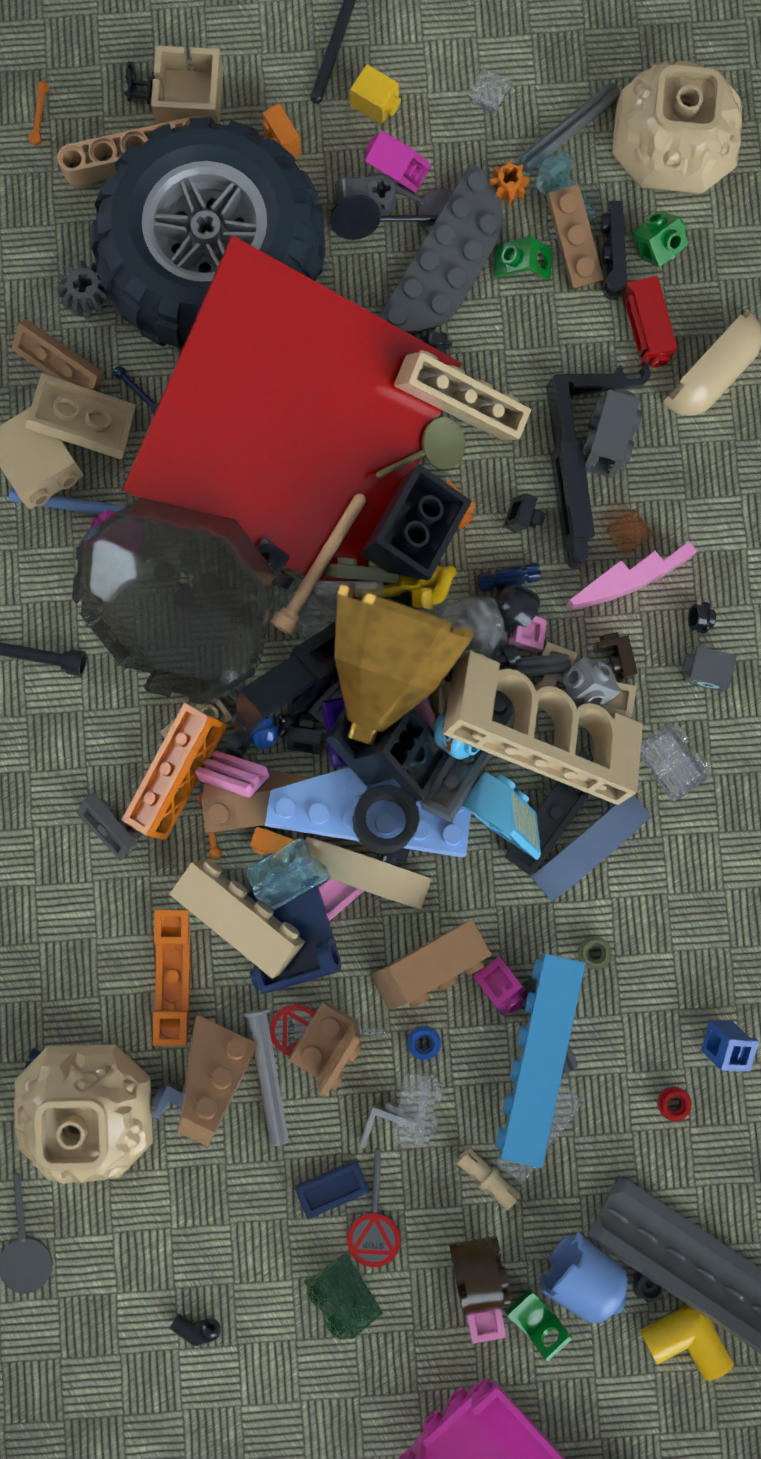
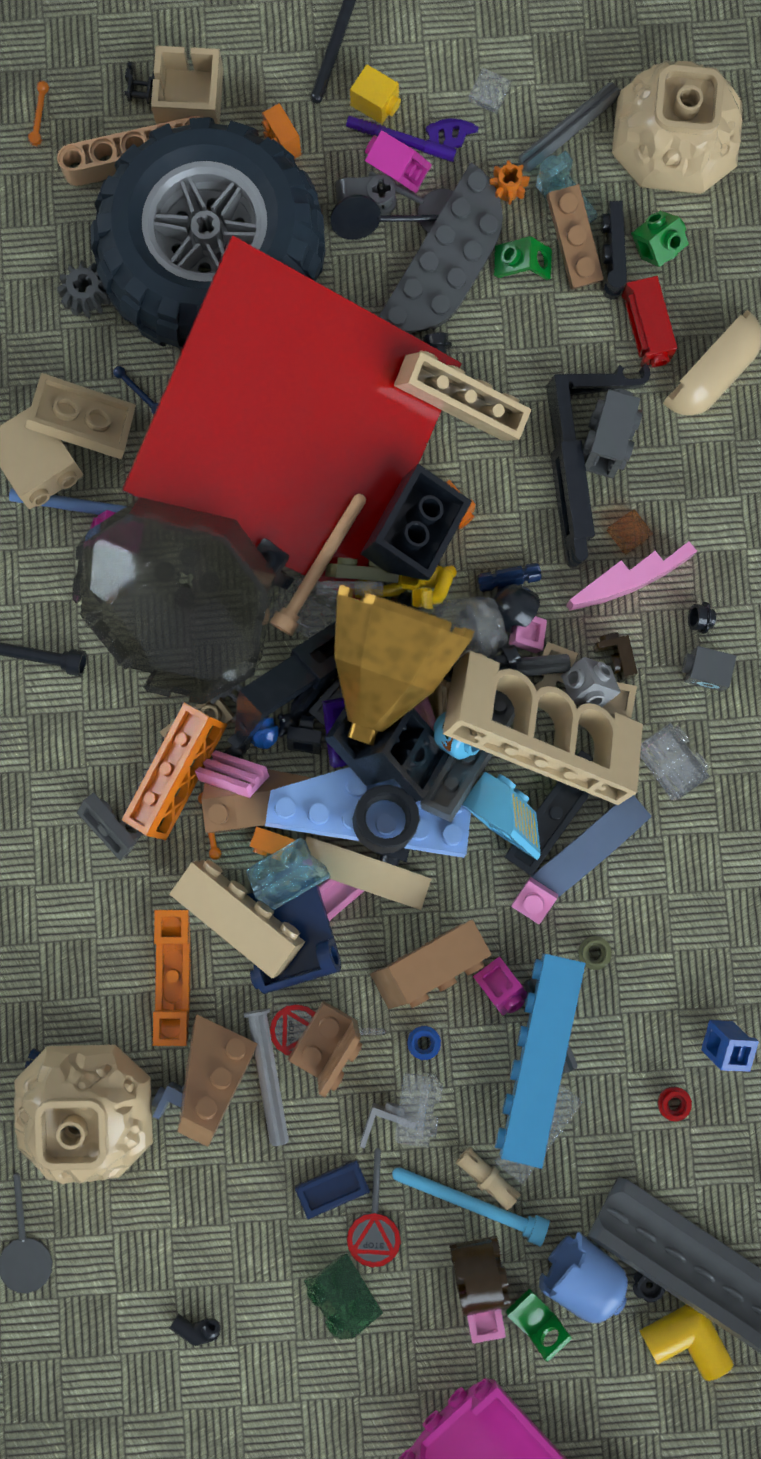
medium nougat plate [11,319,104,392] -> none
olive piece [376,417,465,478] -> none
black tile [503,493,546,532] -> none
none -> dark purple piece [346,116,479,162]
none -> medium azure piece [392,1167,550,1247]
none -> bright pink plate [511,877,558,925]

